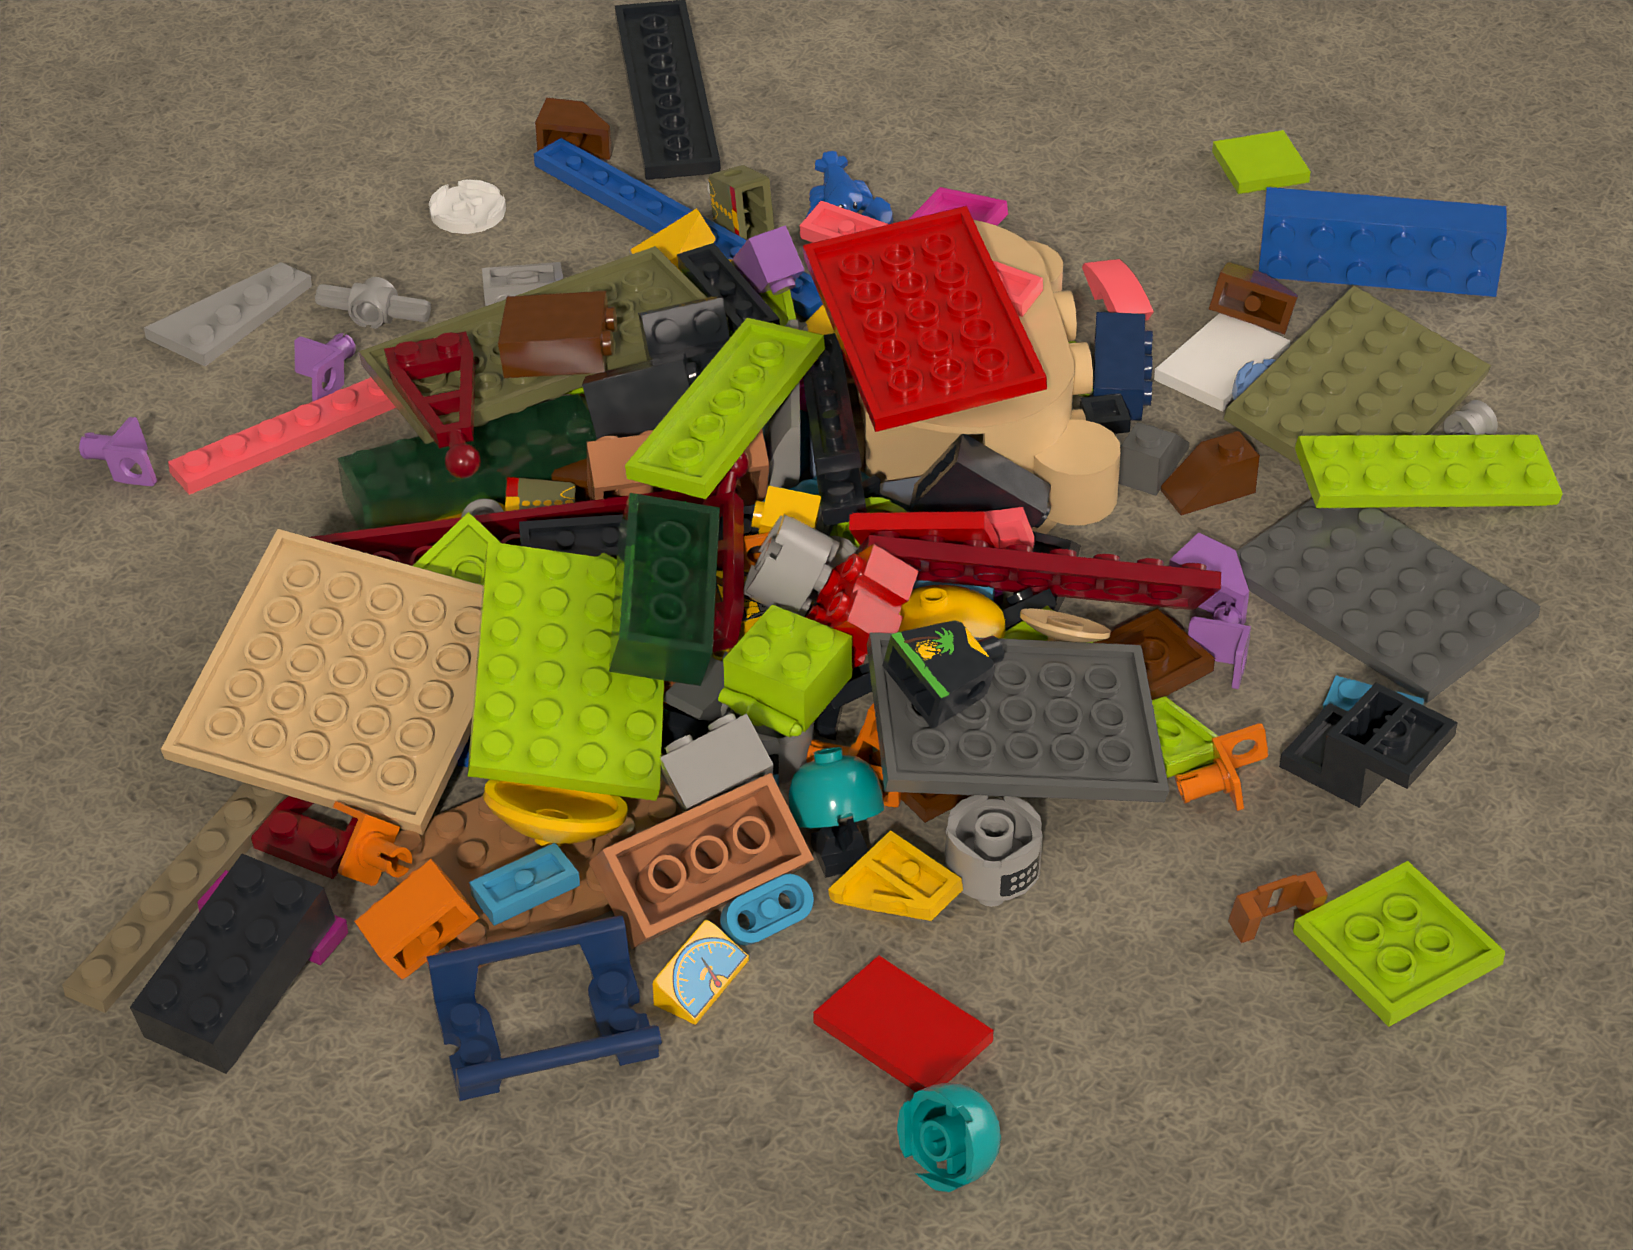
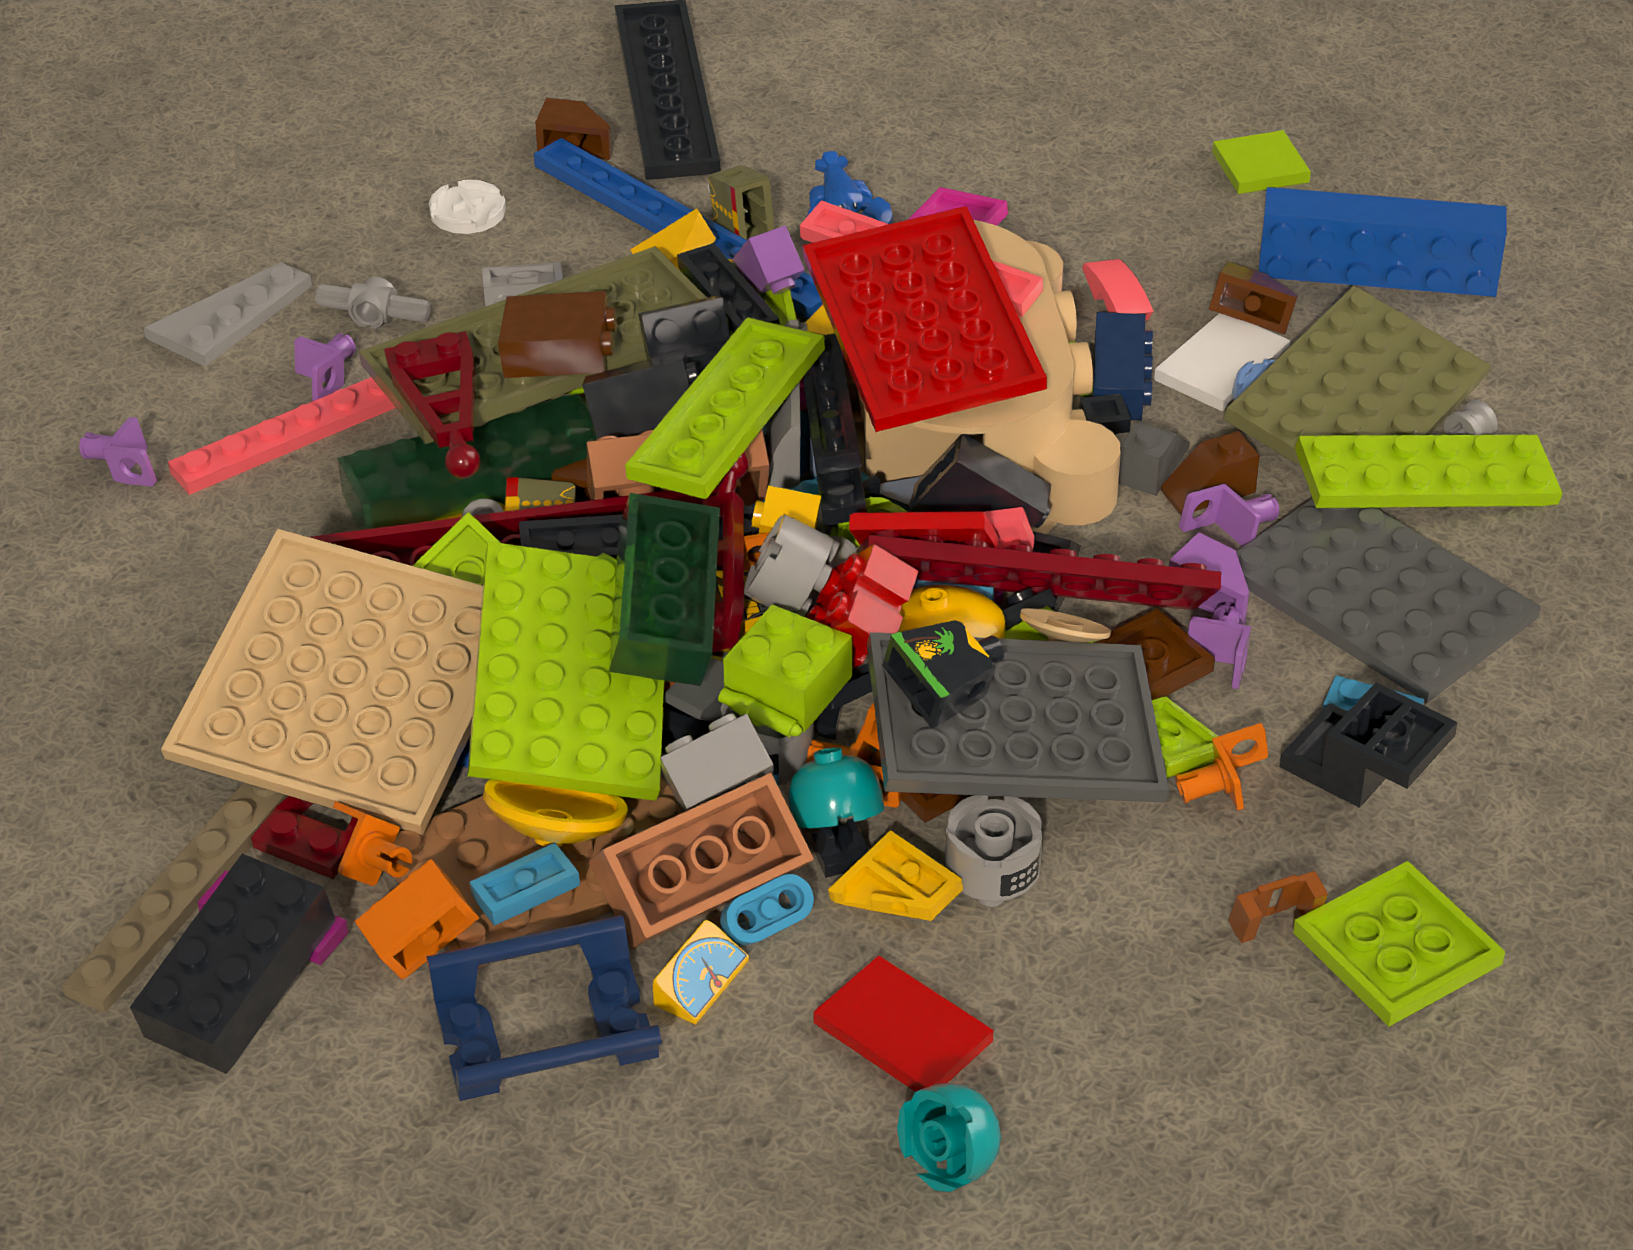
none -> medium lavender bracket [1179,484,1279,547]

